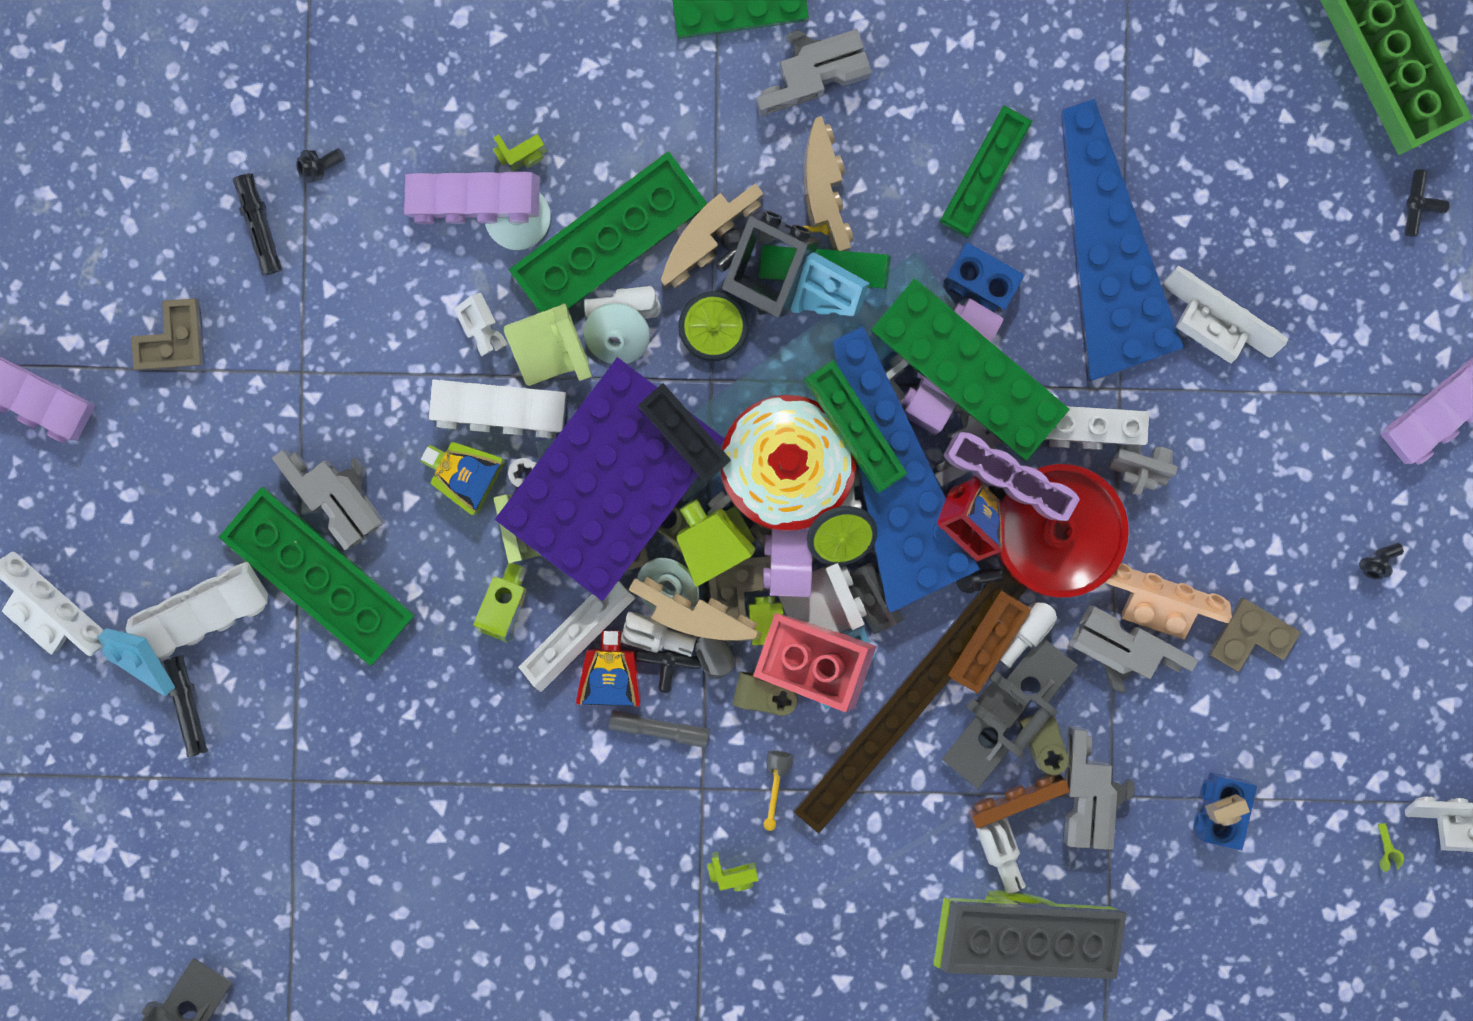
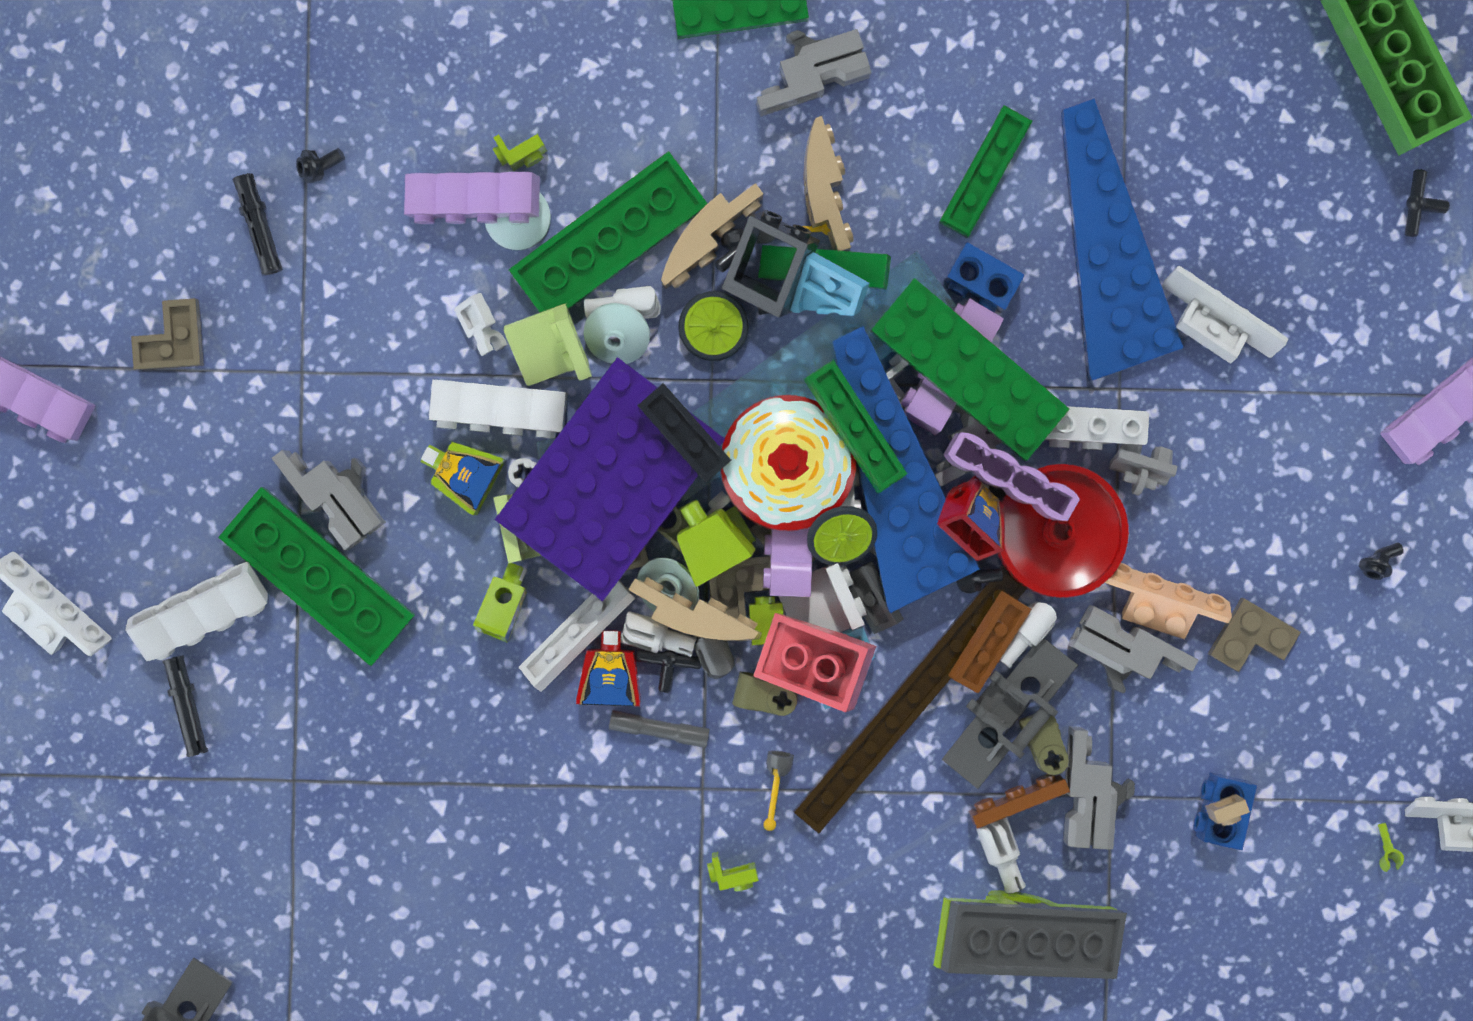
medium azure wing [97,628,175,696] -> none

